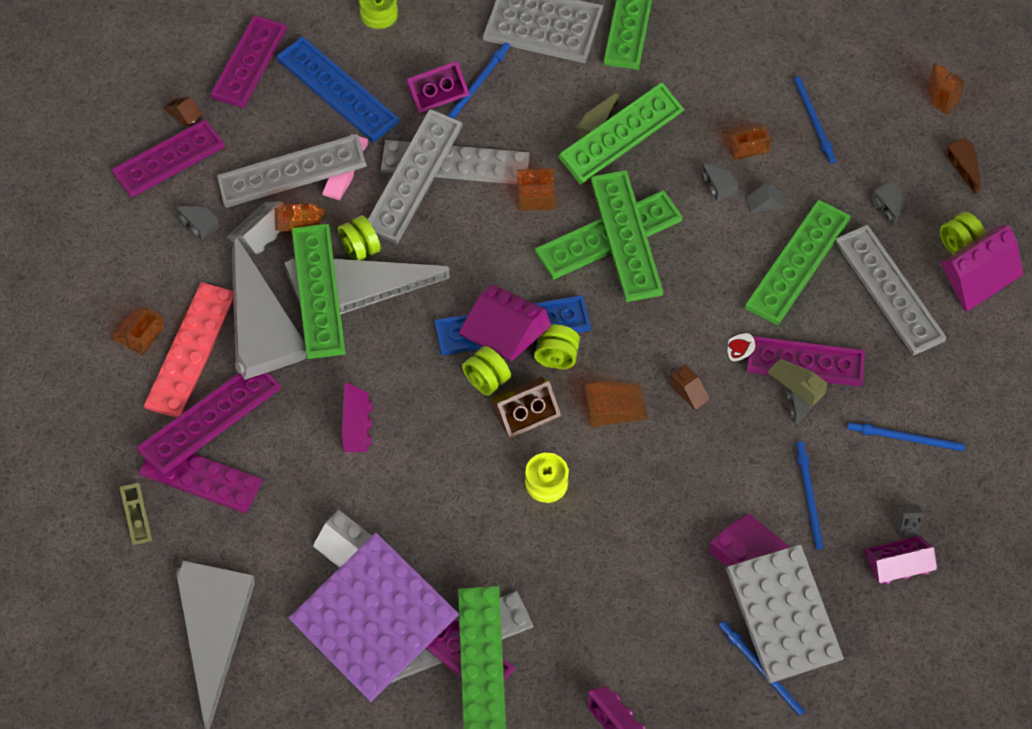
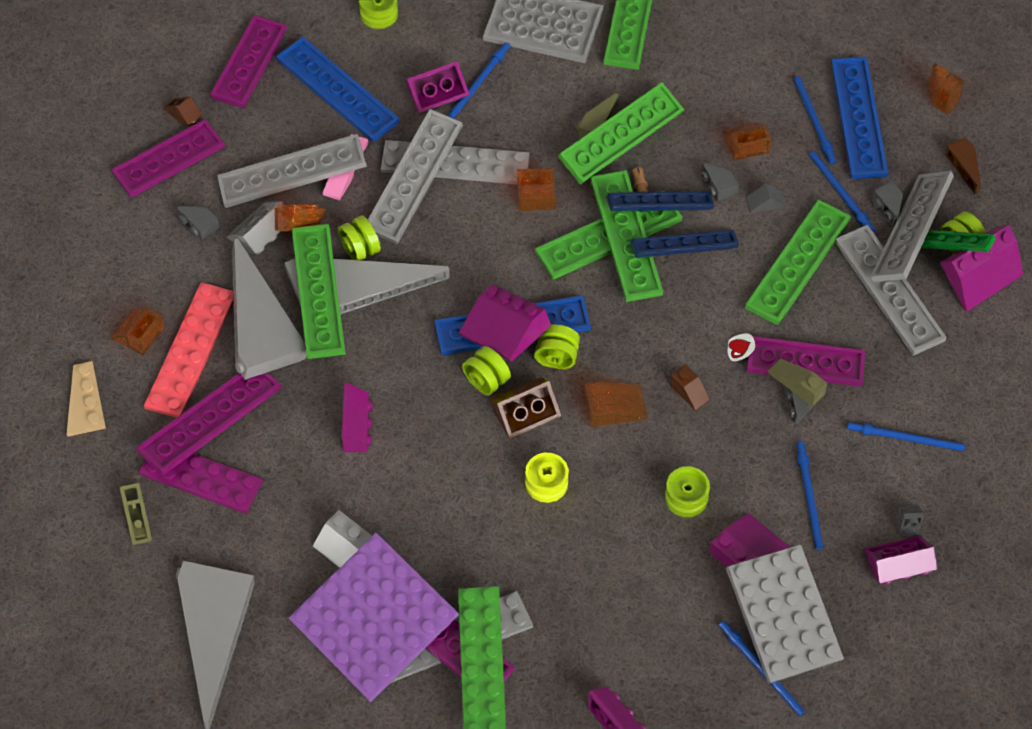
none -> tan wing [67,361,106,437]
none -> dark blue tile [606,191,714,212]
none -> dark blue tile [630,230,739,258]
none -> medium nougat pin [631,168,648,192]
none -> lime wheel [665,466,710,517]
none -> blue bar [809,151,876,233]
none -> blue plate [831,57,888,179]
none -> light grey plate [871,171,954,282]
none -> green tile [921,230,996,253]

